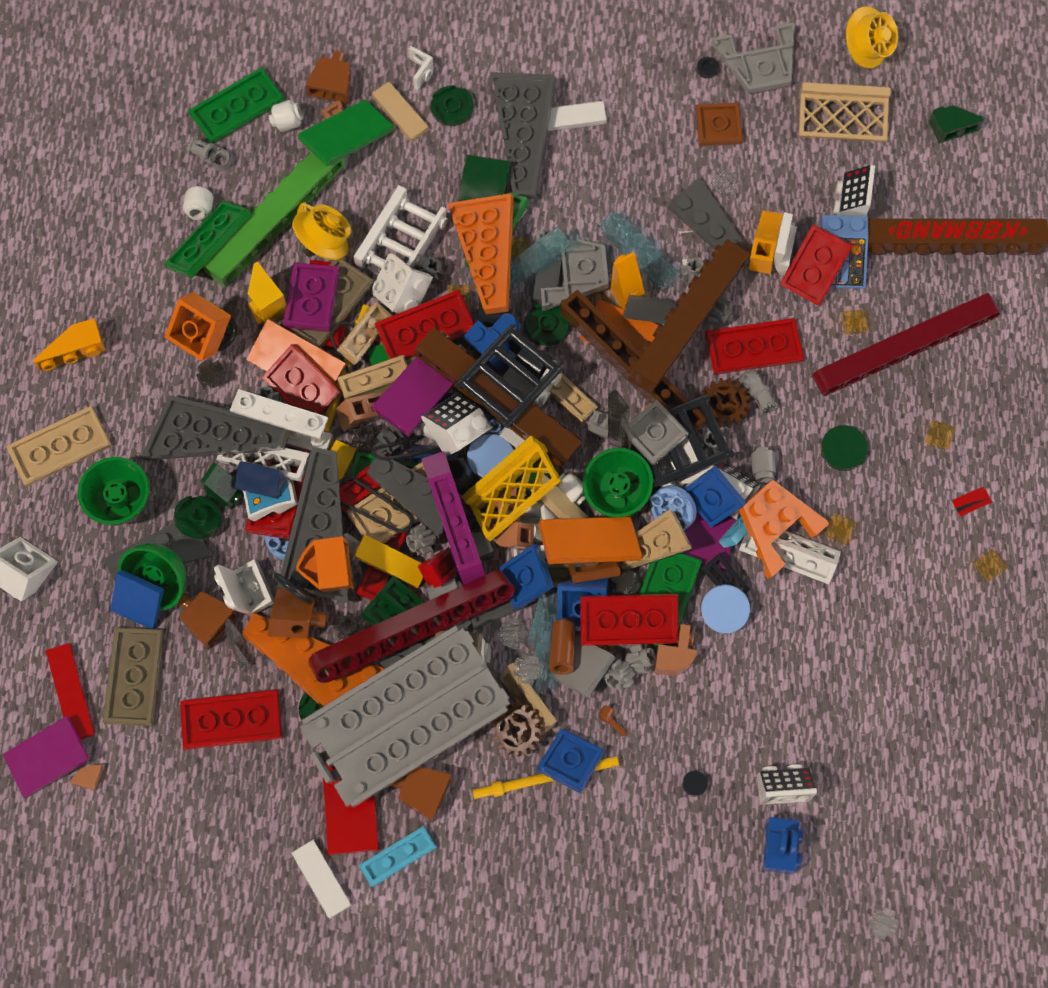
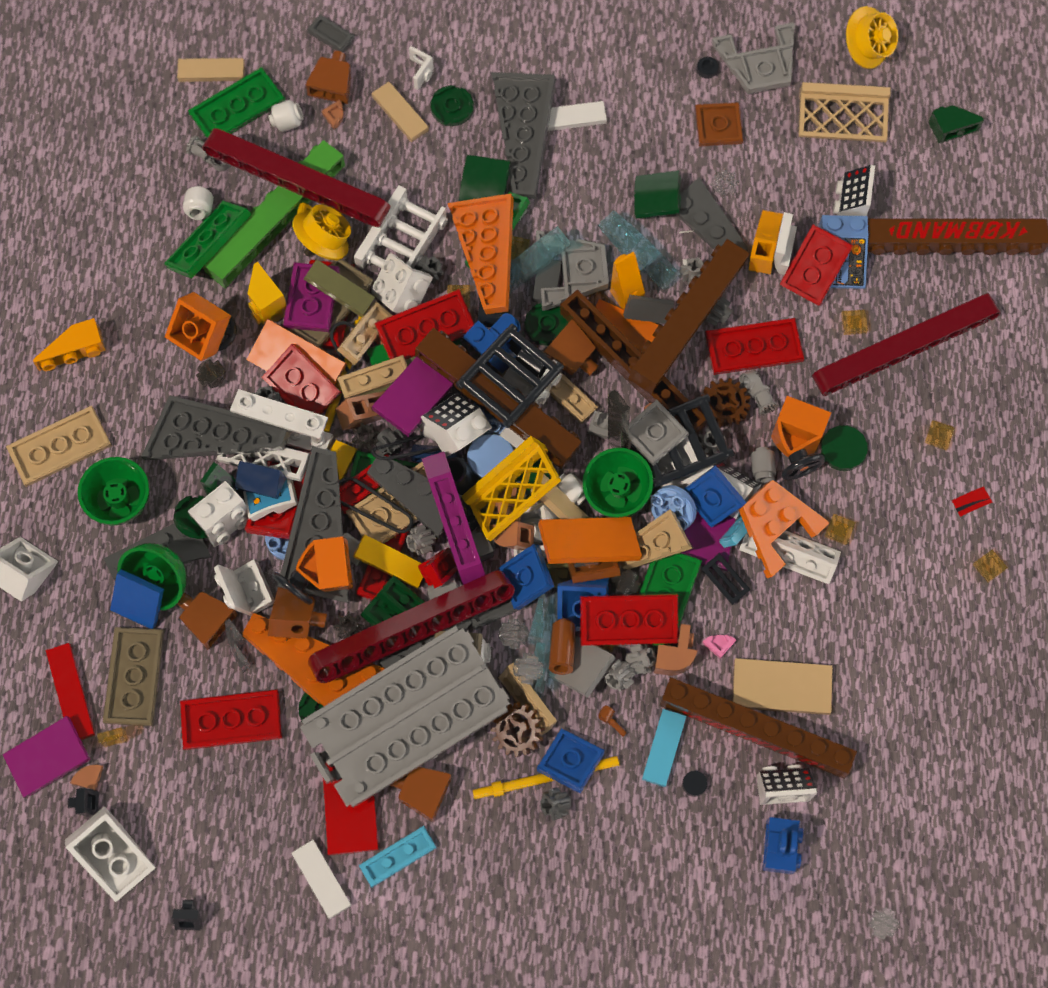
green tile [298,99,394,166] -> none
light blue tile [701,584,750,633] -> none
none -> white slope [65,806,155,902]
none -> black tile [68,788,99,817]
none -> clear yellow tile [97,727,128,747]
none -> black tile [172,900,202,931]
none -> tan tile [177,58,244,82]
none -> white bracket [188,481,248,547]
none -> dark red beam [202,128,391,228]
none -> olive tile [304,259,375,317]
none -> dark grey tile [307,15,355,52]
none -> dark grey gear [540,787,571,820]
none -> dark orange torso [544,319,599,376]
none -> dark green slope [634,170,681,219]
none -> medium azure tile [642,709,686,787]
none -> reddish brown brick [660,677,857,779]
none -> bright pink tile [702,635,736,659]
none -> tan tile [732,658,832,715]
none -> orange piece [771,396,832,480]

